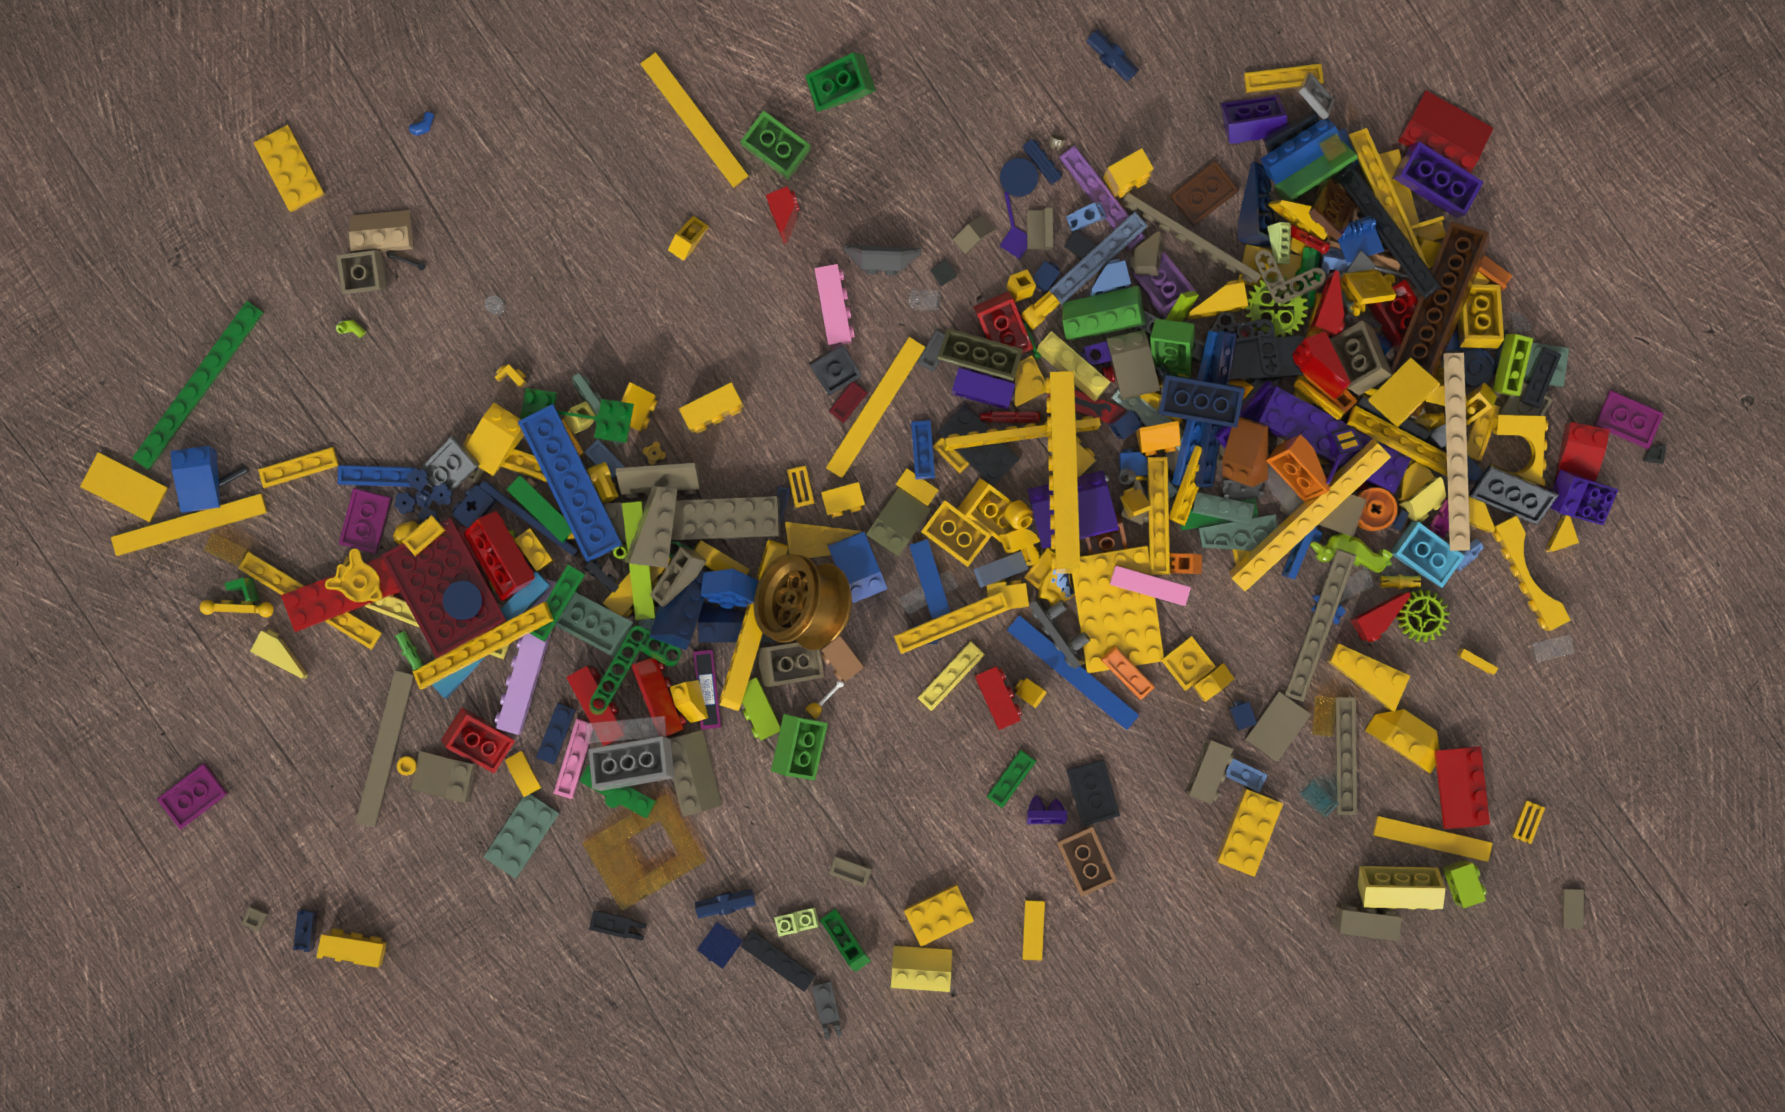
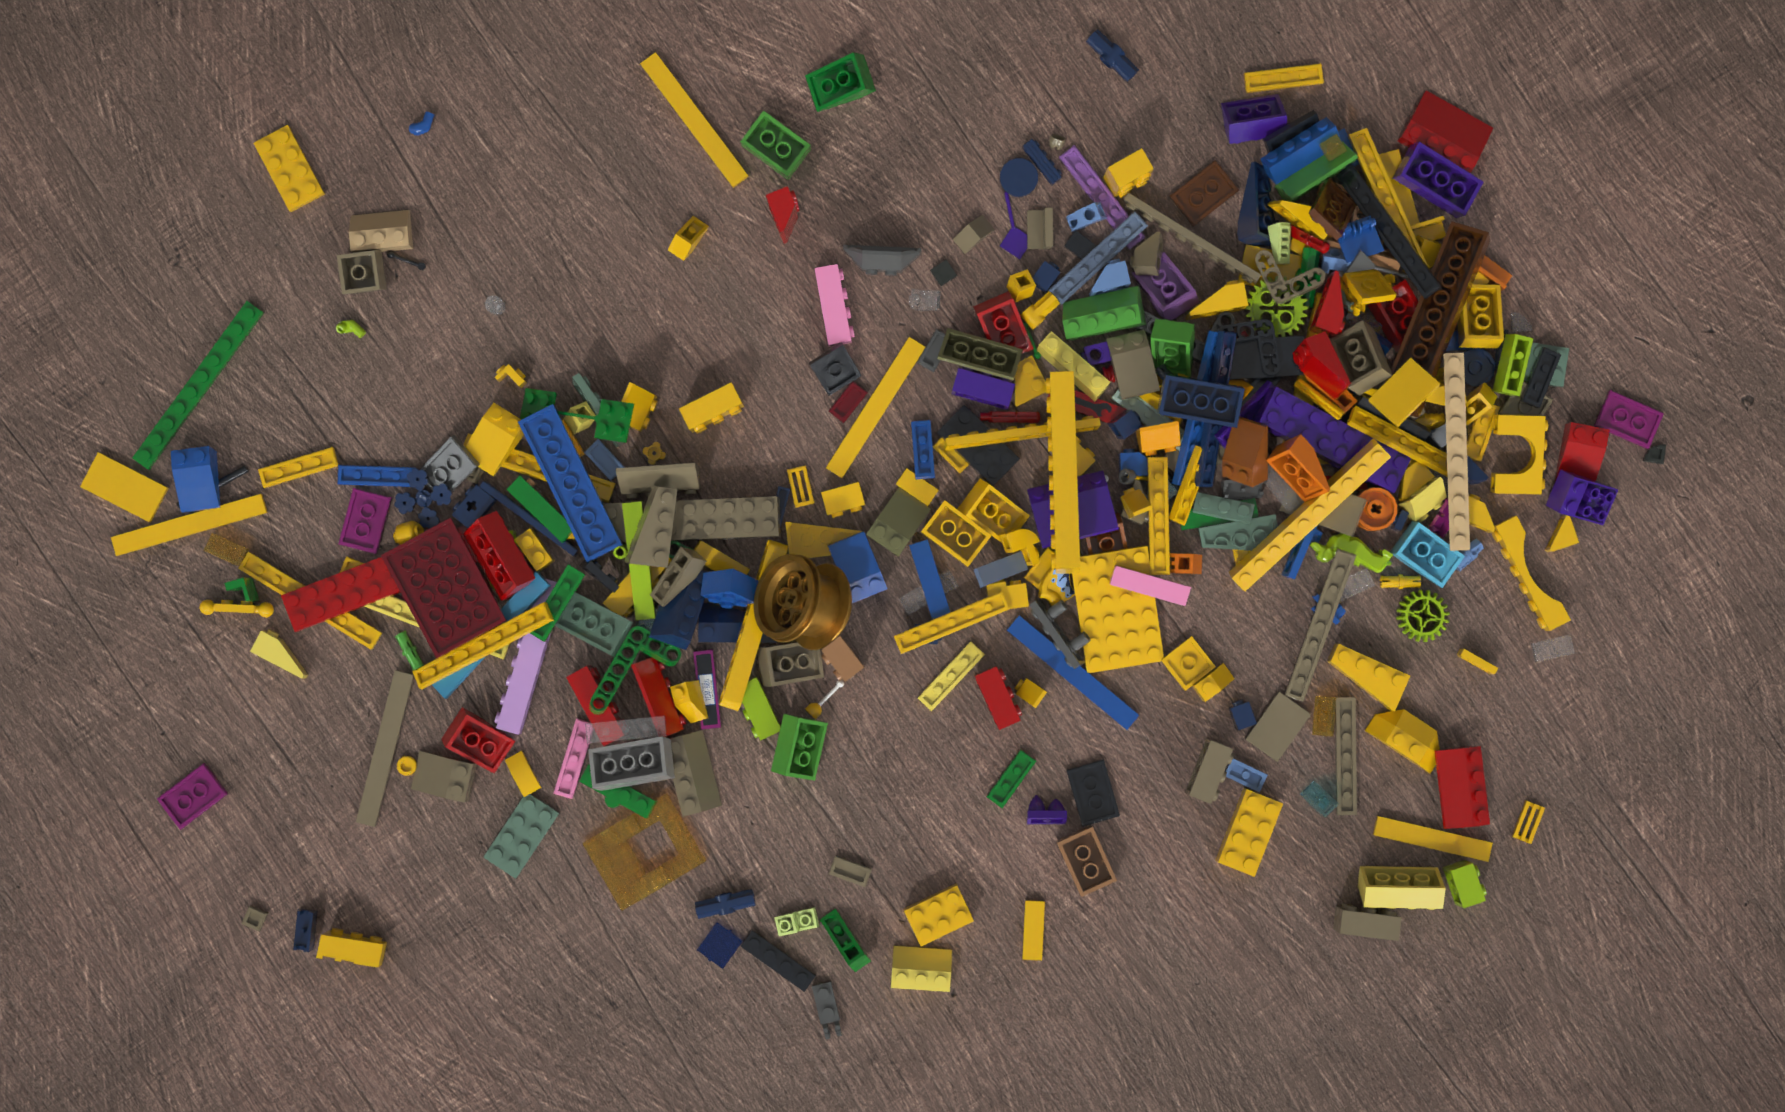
yellow tile [325,548,382,602] -> none
yellow tile [402,515,446,556] -> none
dark blue tile [443,581,483,620] -> none
dark blue plate [536,703,576,764] -> none
yellow piece [587,462,618,503] -> none
black hinge [589,910,647,940] -> none
yellow head [1004,500,1034,529] -> none
orange tile [1101,646,1155,700] -> none
lime tile [1166,291,1199,322] -> none
light grey tile [1298,73,1335,120] -> none
piece [1326,426,1364,484] -> none
red slope [1350,592,1411,642] -> none
black tile [1469,463,1558,525] -> none
dark tan tile [1562,889,1584,929] -> none

